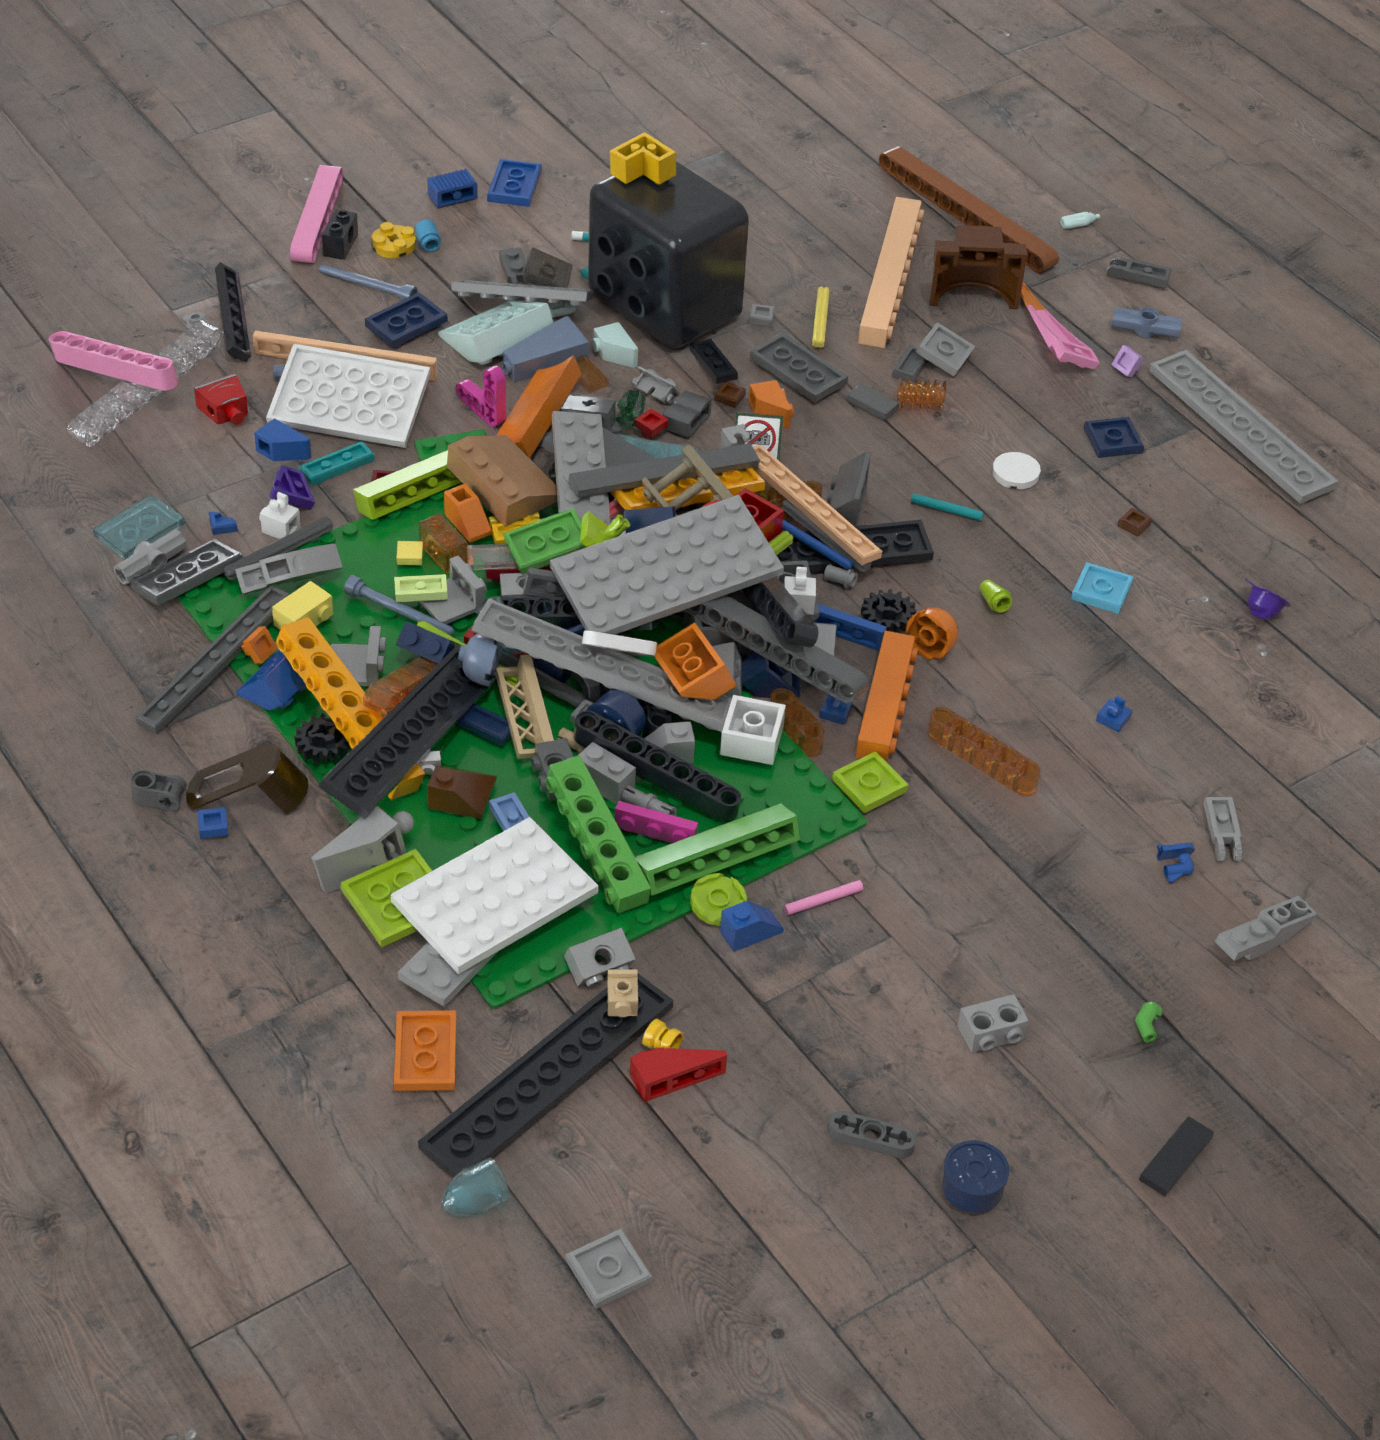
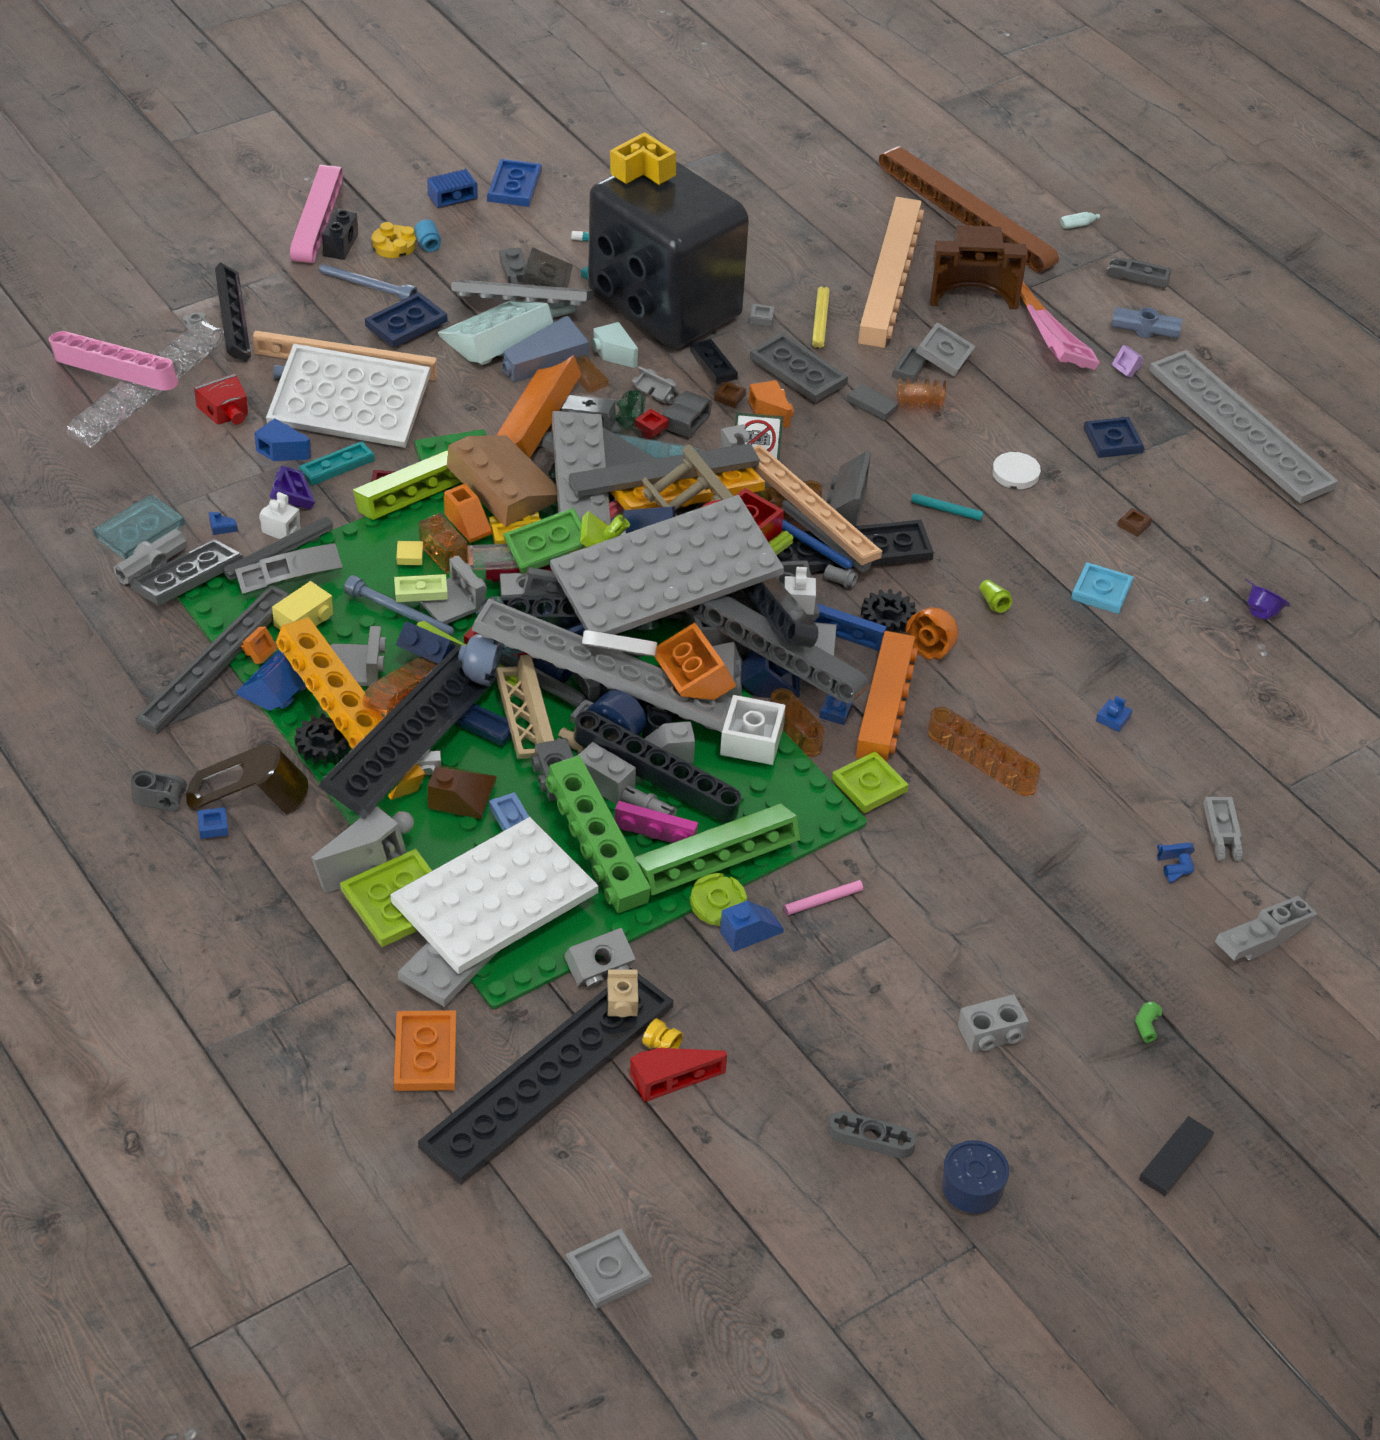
clear light blue helmet [441,1157,510,1217] -> none
dark pink beam [455,366,506,427] -> none

